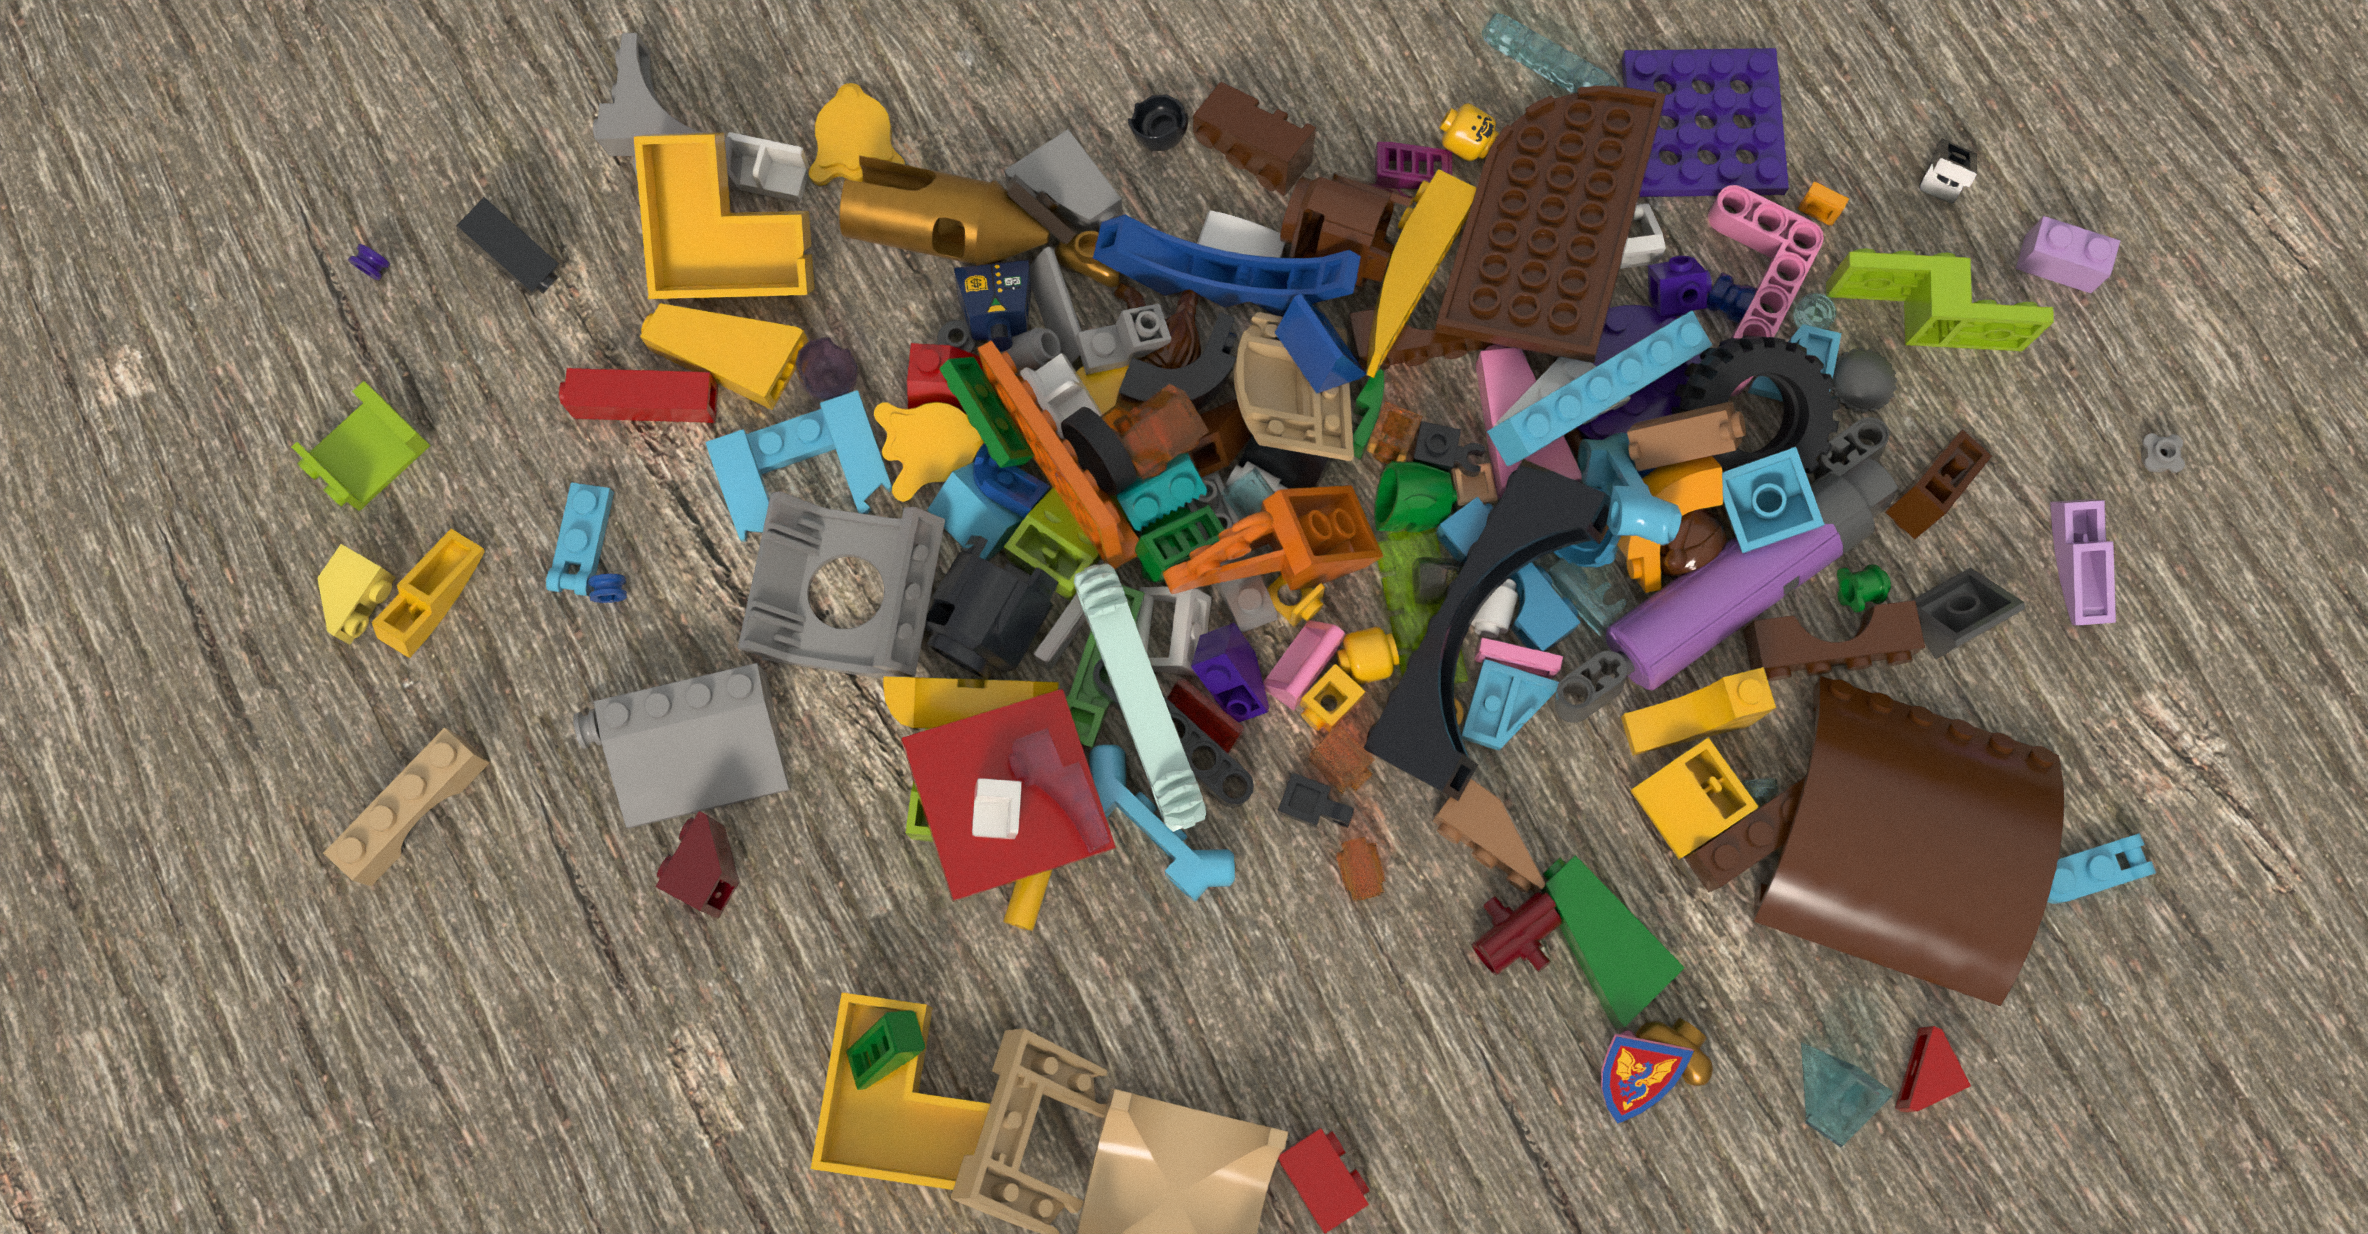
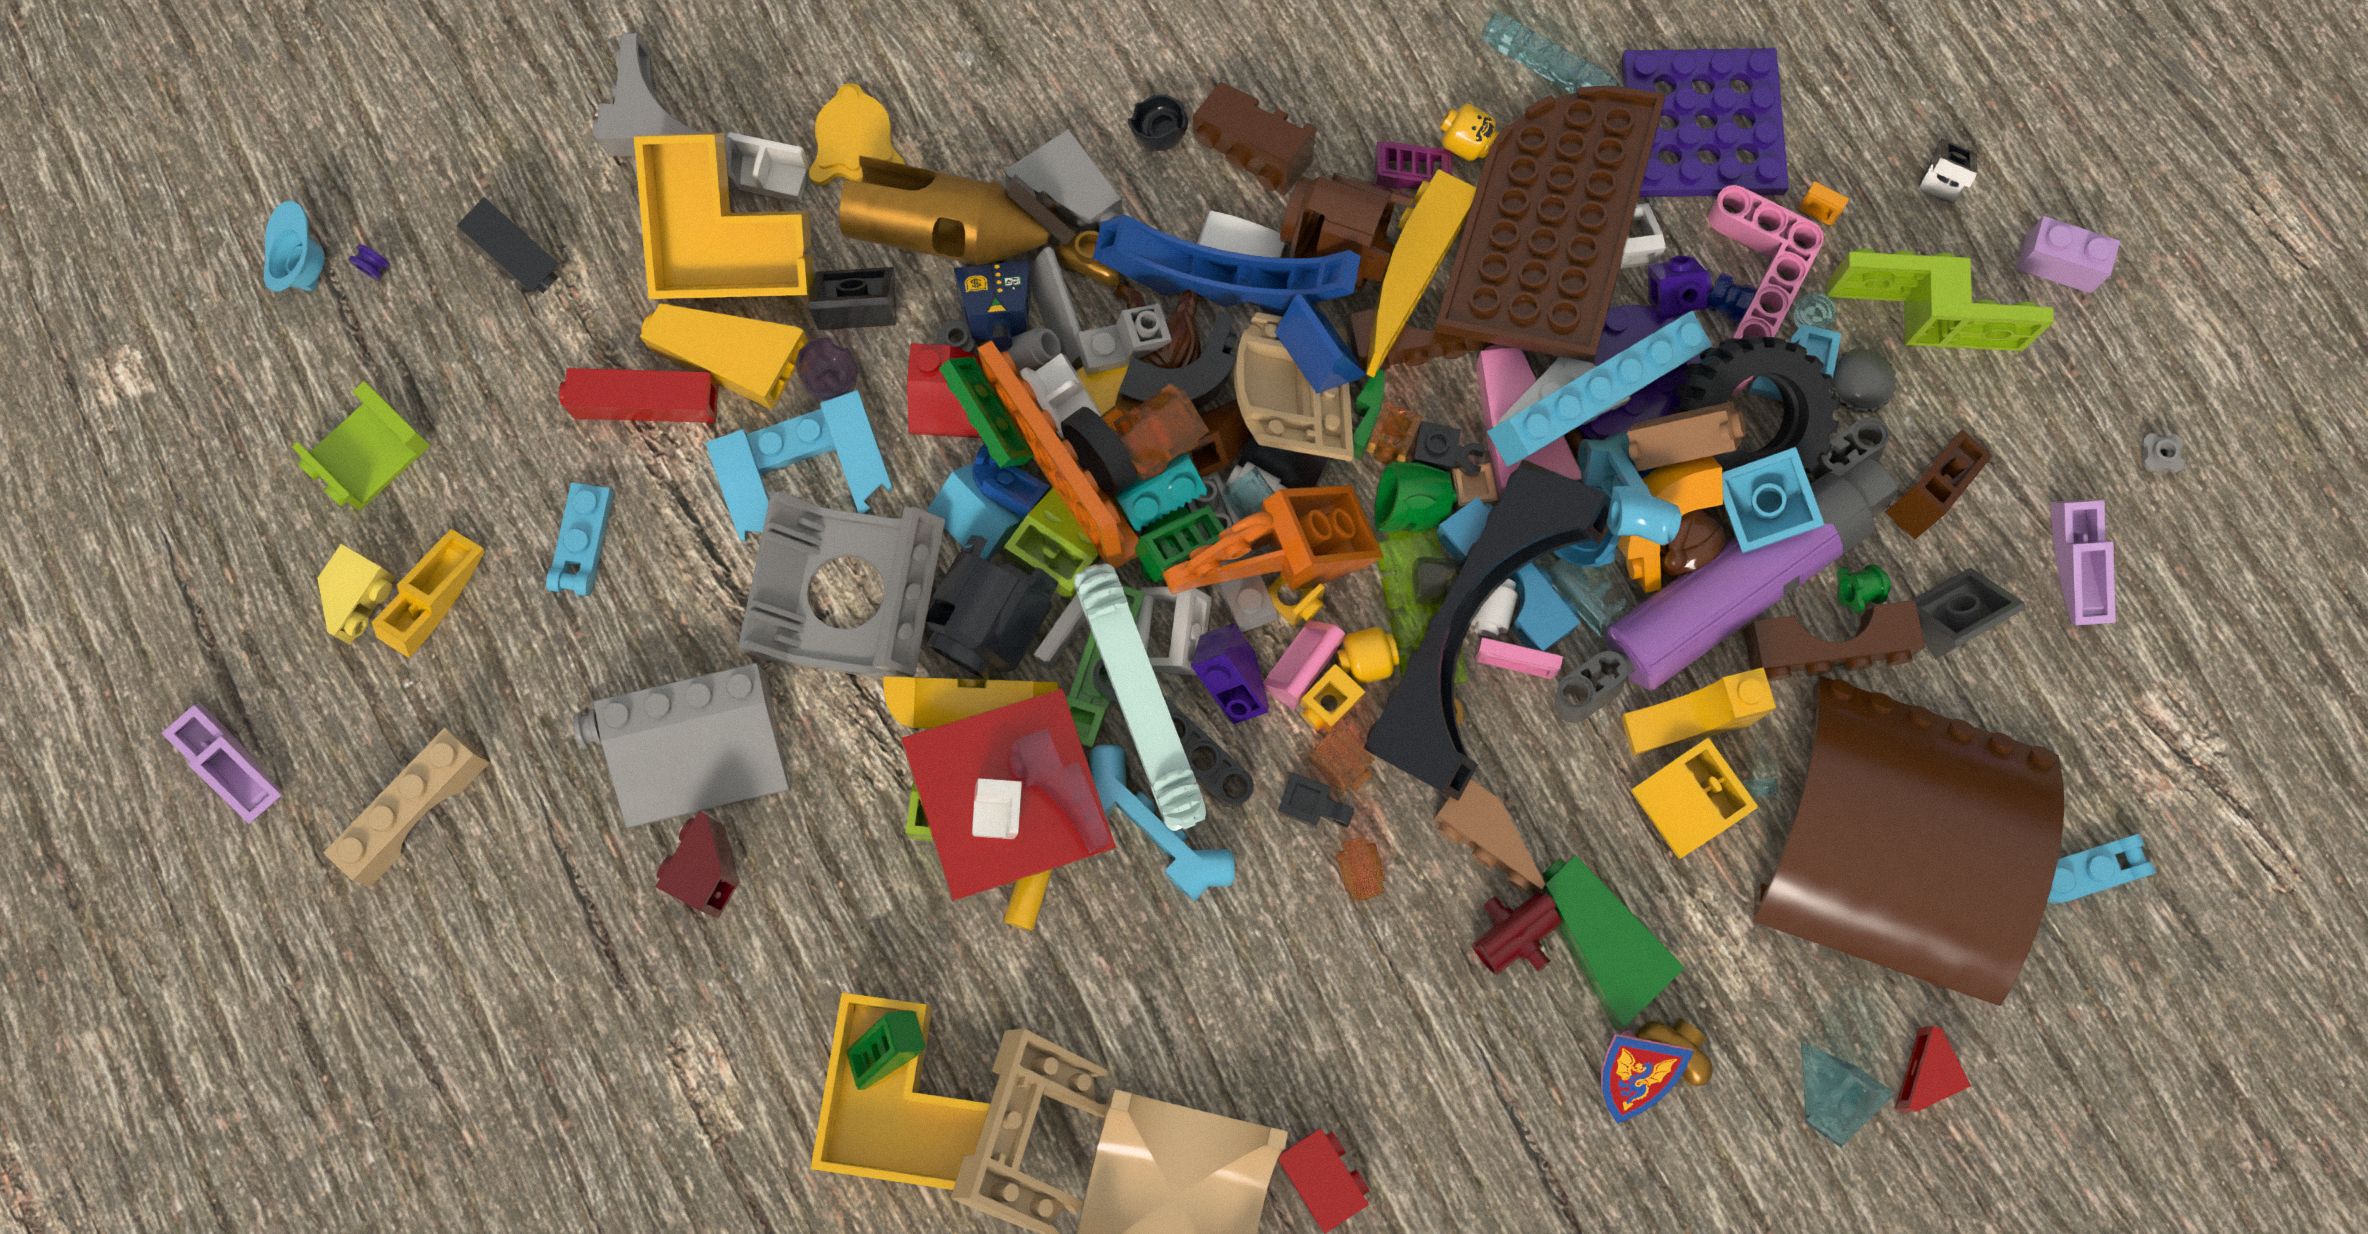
blue bush [588,574,627,603] -> none
yellow tile [874,402,984,502] -> none
clear red slope [1167,678,1244,754] -> none
medium azure wing [1461,659,1559,751] -> none
reddish brown arch [1684,775,1806,893] -> none
none -> lavender slope [161,703,283,824]
none -> medium azure piece [264,201,325,292]
none -> black slope [808,267,896,330]

